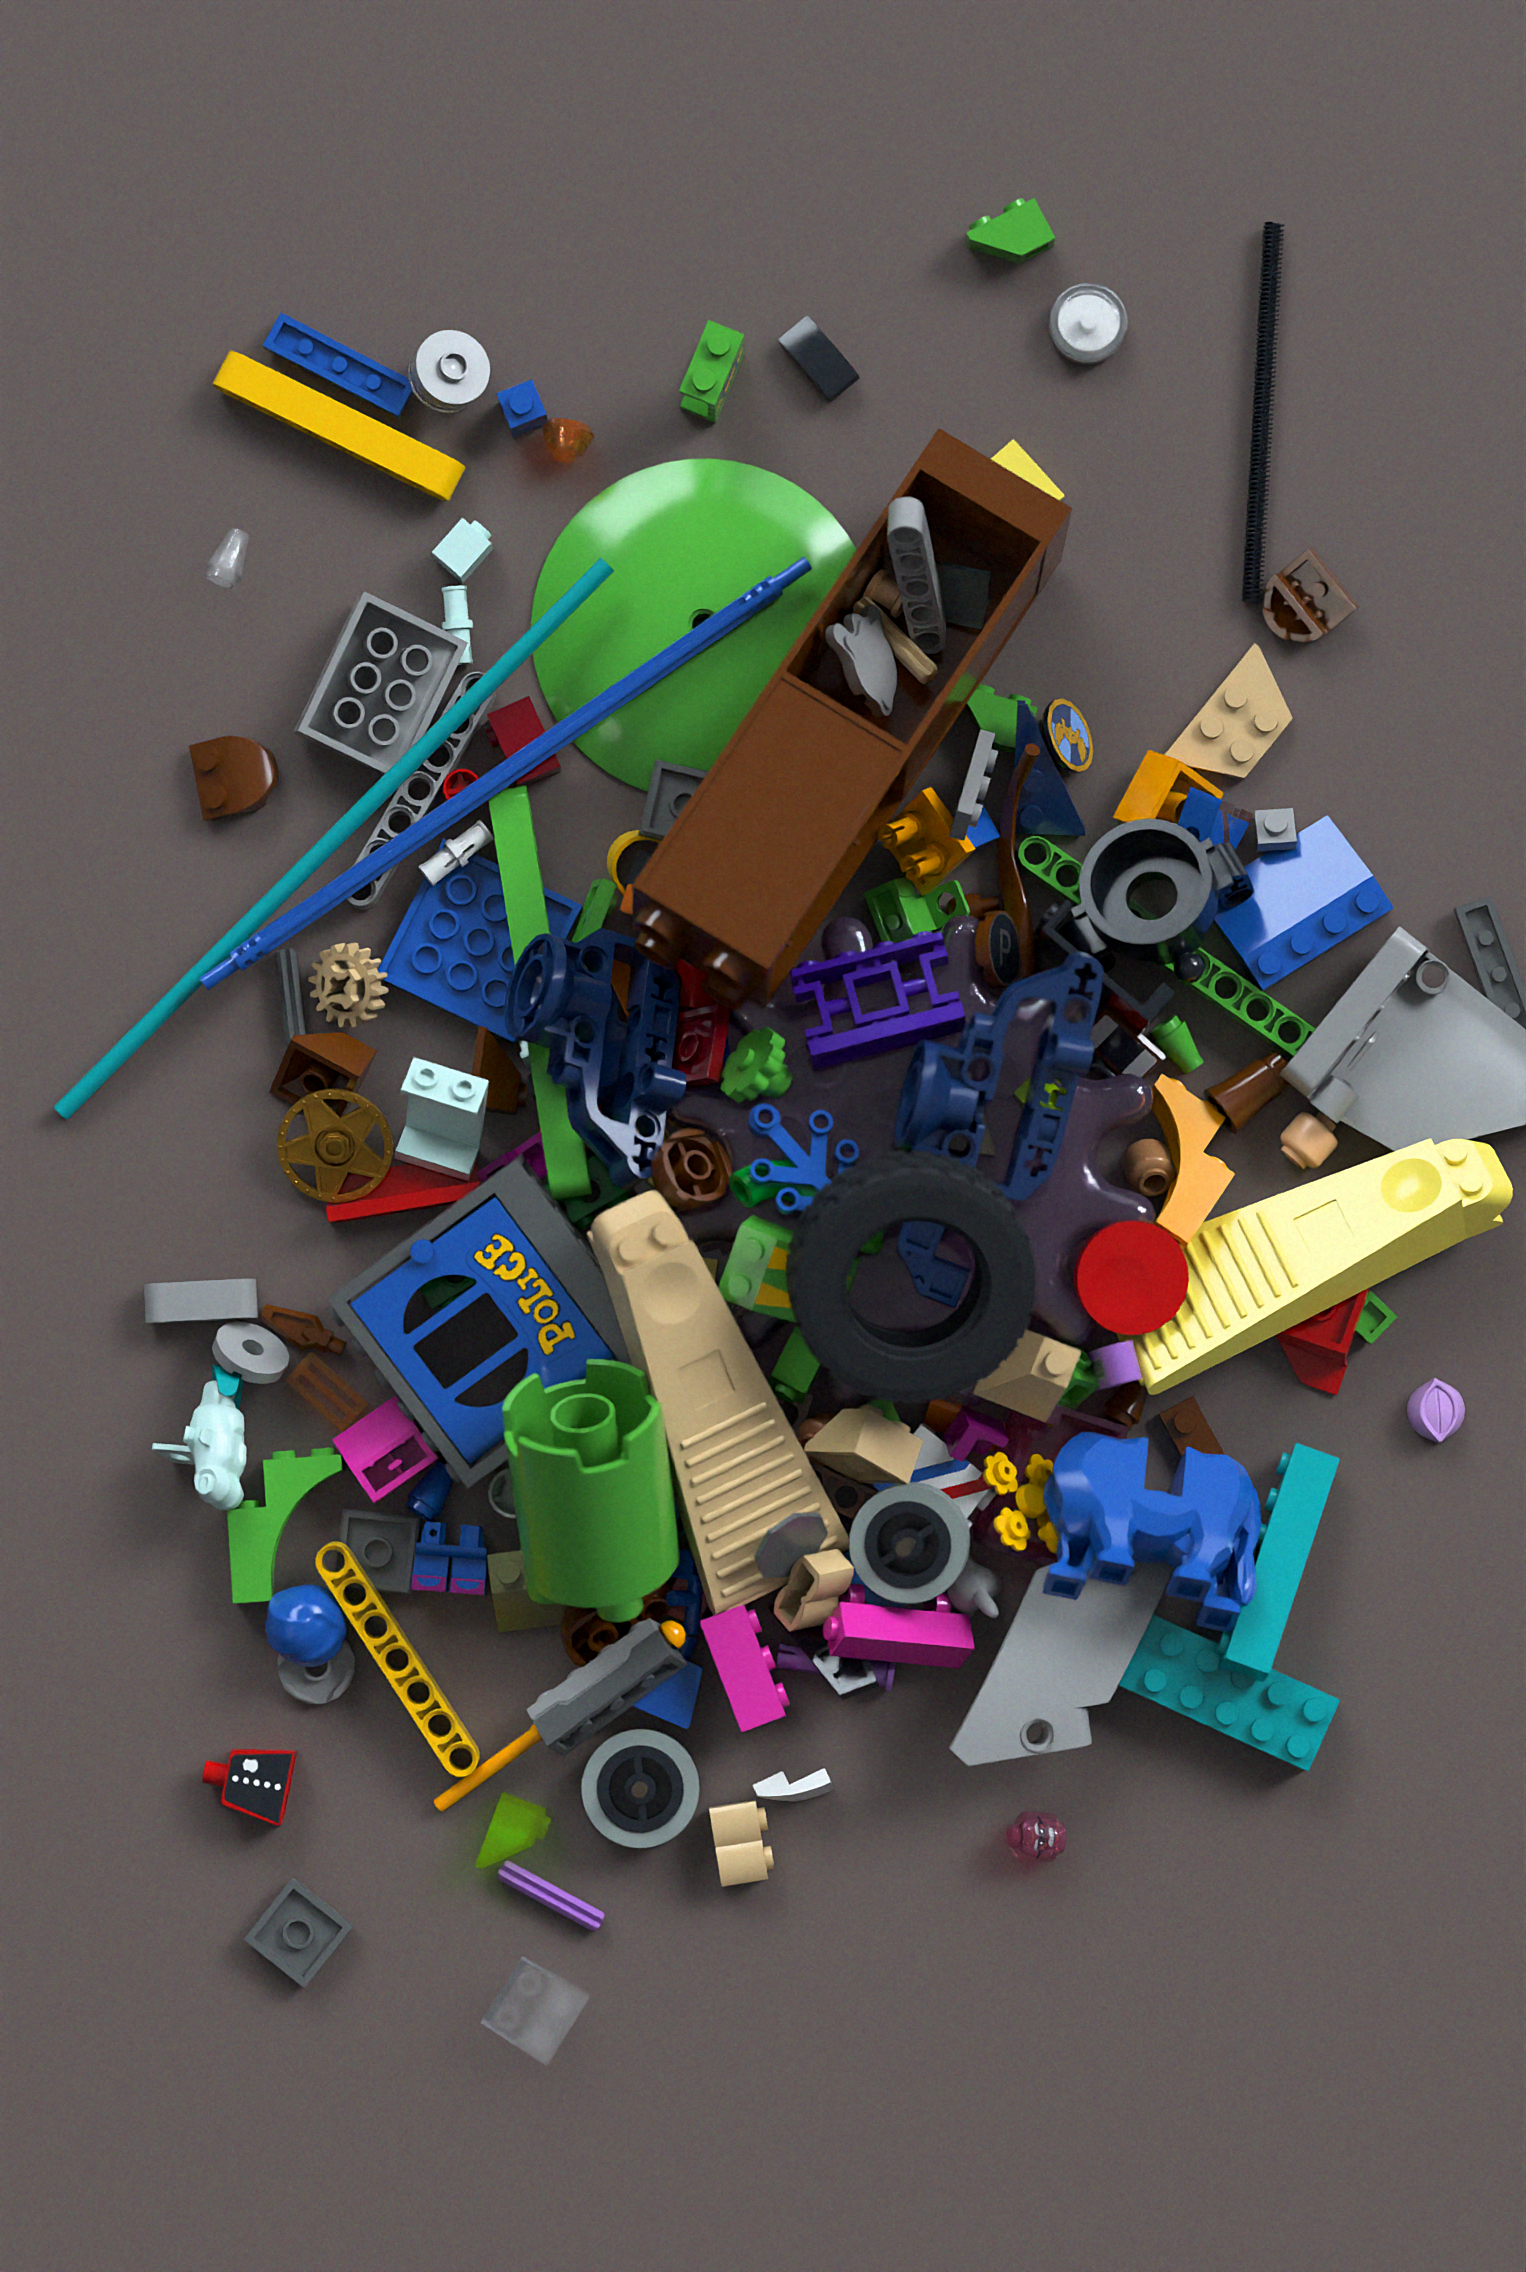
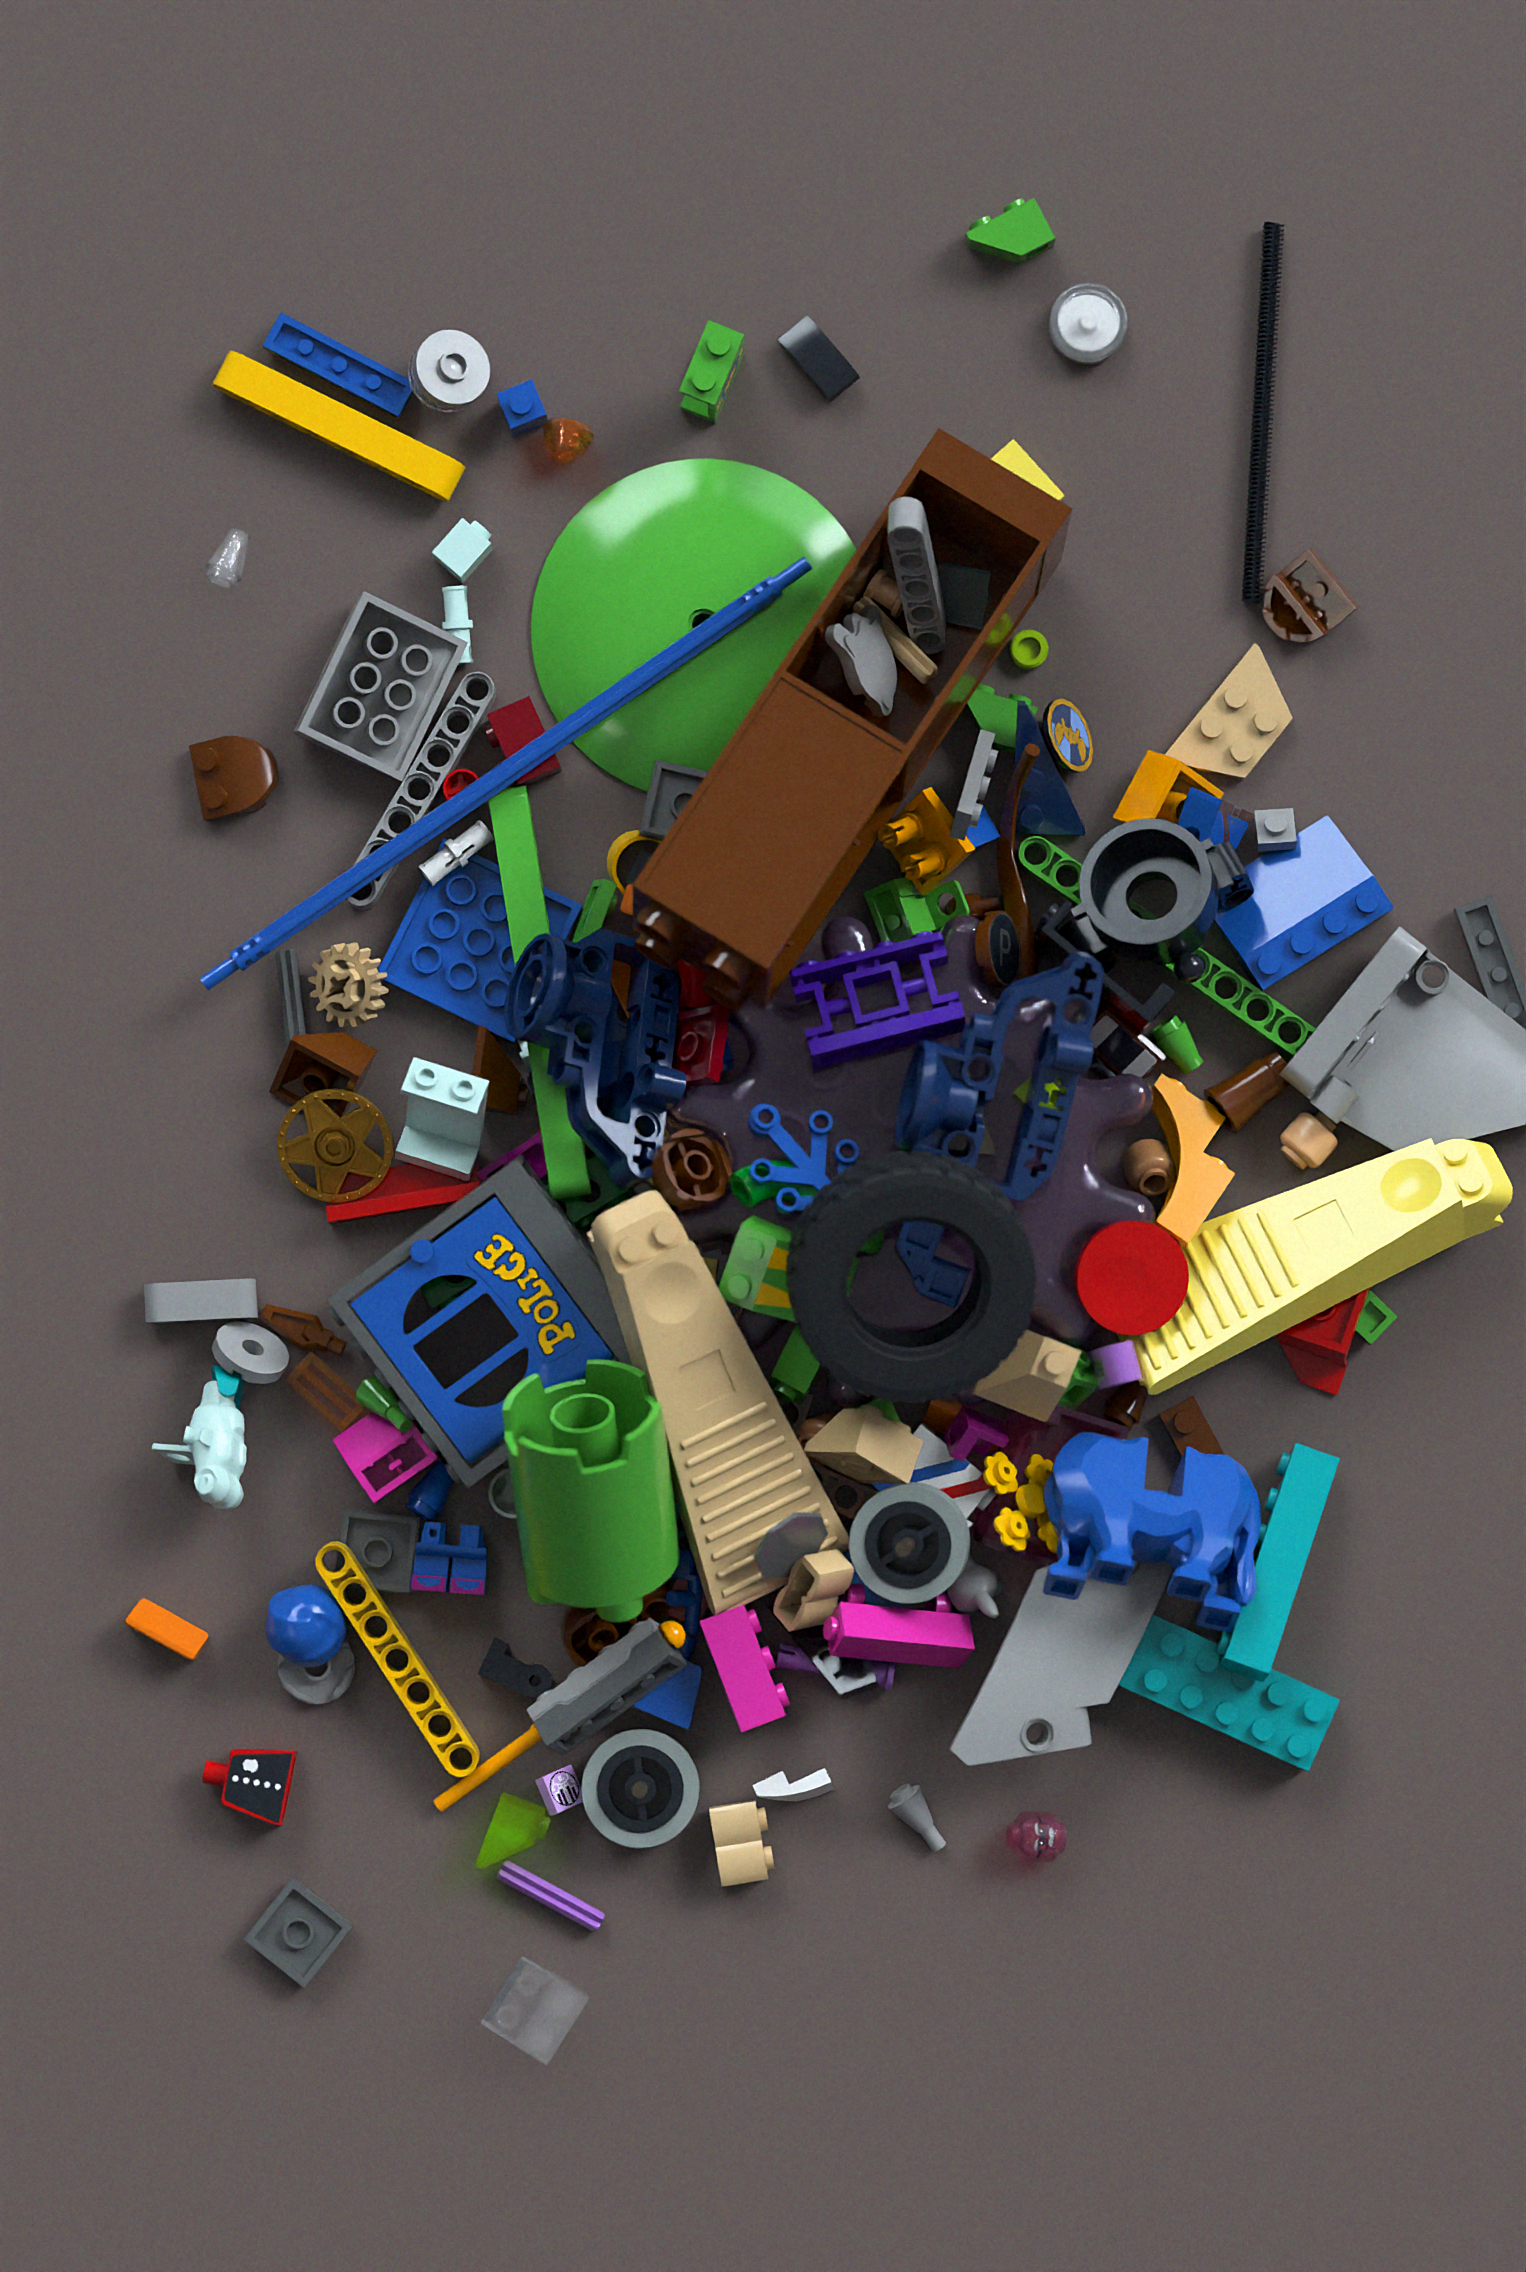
teal piece [54,557,614,1120] -> none
bright green arch [227,1448,345,1604] -> none
olive slope [487,1550,569,1633] -> none
bright green plant [721,1026,792,1103] -> none
lavender hat [1407,1378,1465,1443] -> none
none -> orange slope [125,1598,209,1661]
none -> bright green cone [356,1375,413,1433]
none -> black leg [478,1637,552,1698]
none -> lavender tile [535,1764,583,1816]
none -> light grey cone [888,1783,946,1852]
none -> lime tile [1009,630,1048,670]

